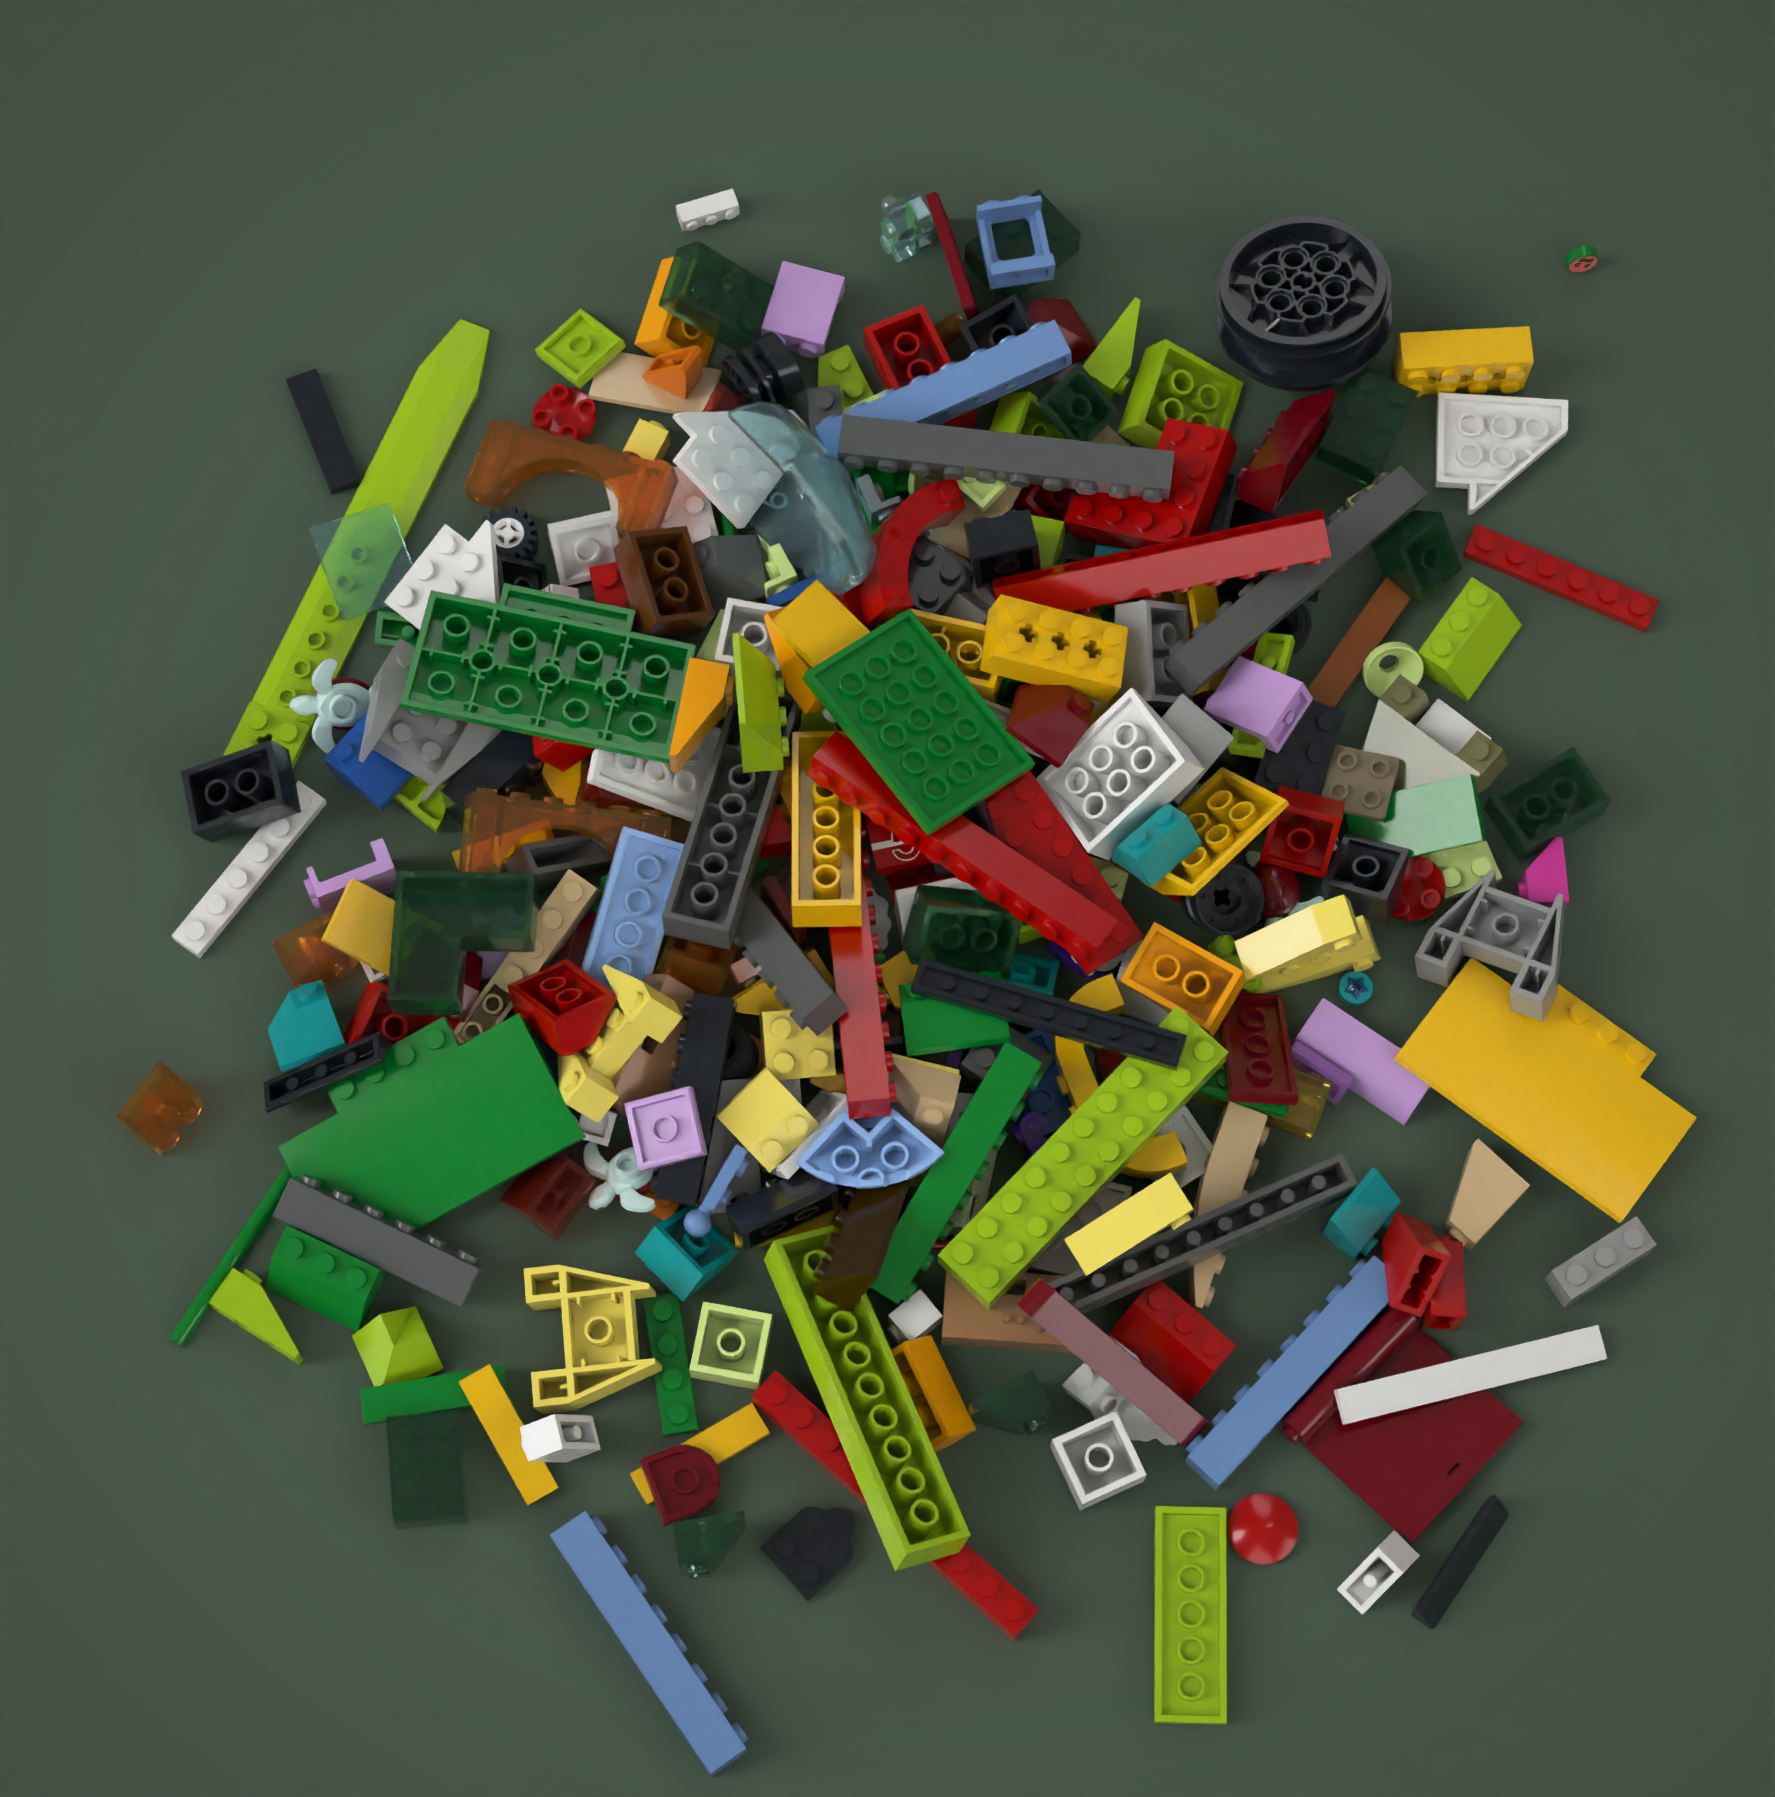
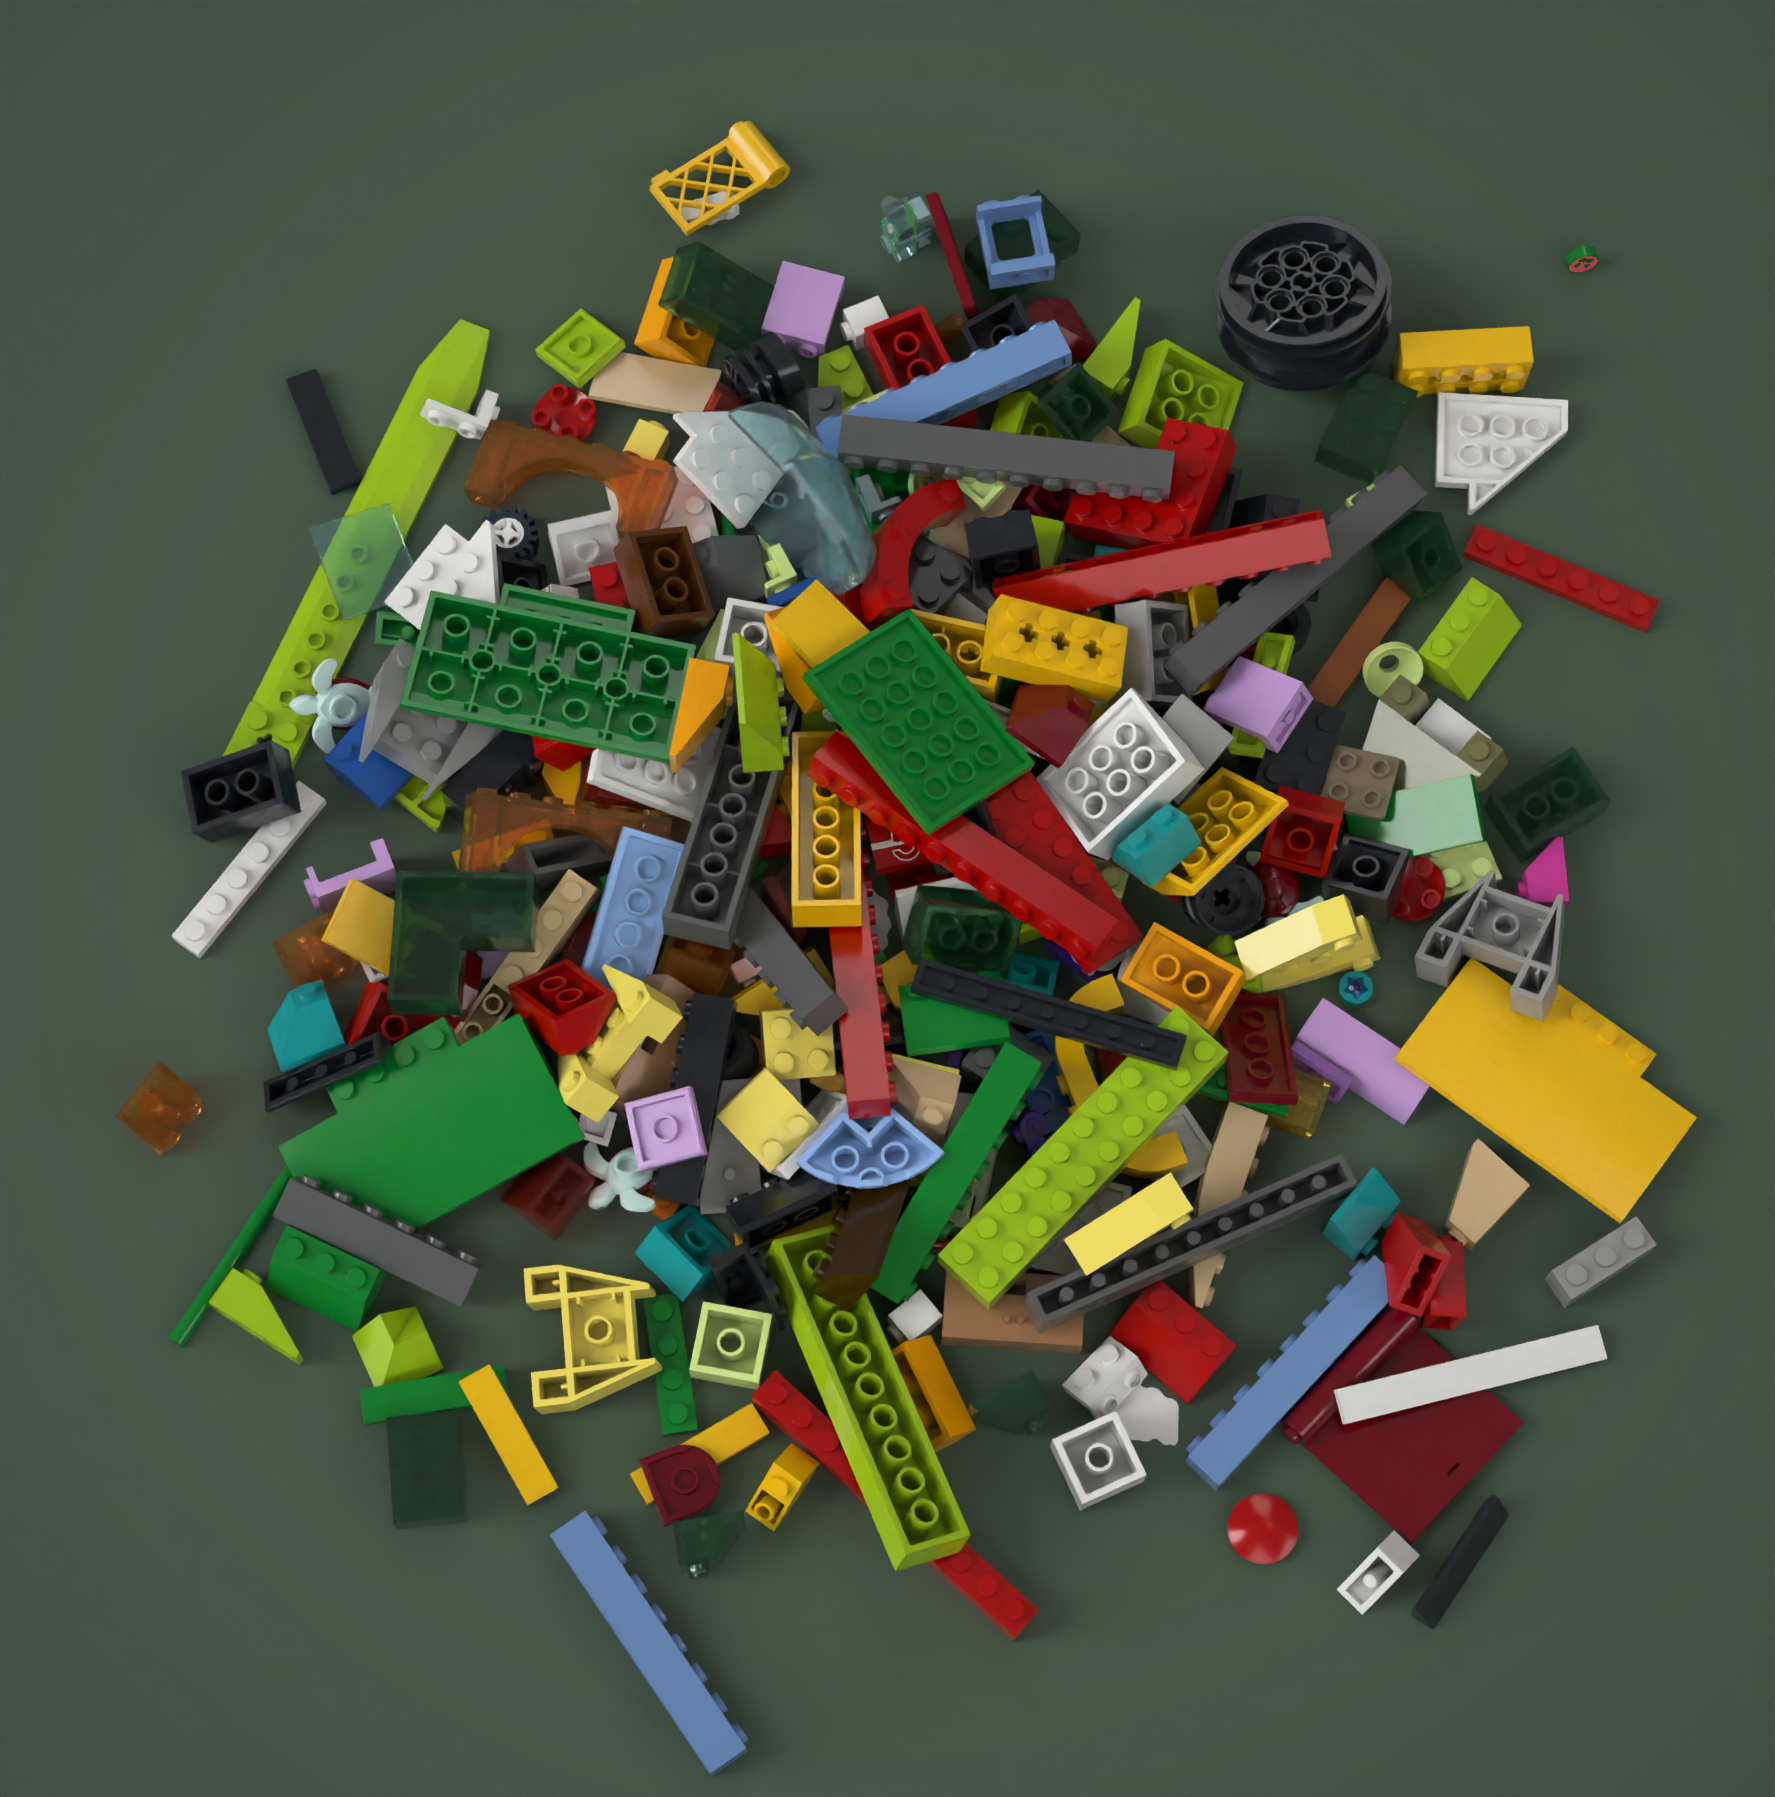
white brick [519,1414,601,1463] -> none
orange slope [642,345,702,400] -> none
medium blue plate [684,1144,750,1237] -> none
black plate [760,1506,854,1602] -> none
beam [1016,1277,1209,1448] -> none
lime plate [1154,1506,1227,1725] -> none
dark red slope [1236,389,1337,514] -> none
none -> white bracket [420,389,500,440]
none -> yellow piece [649,121,791,236]
none -> black bracket [708,1242,788,1332]
none -> yellow slope [745,1443,820,1531]
none -> white brick [839,296,889,350]

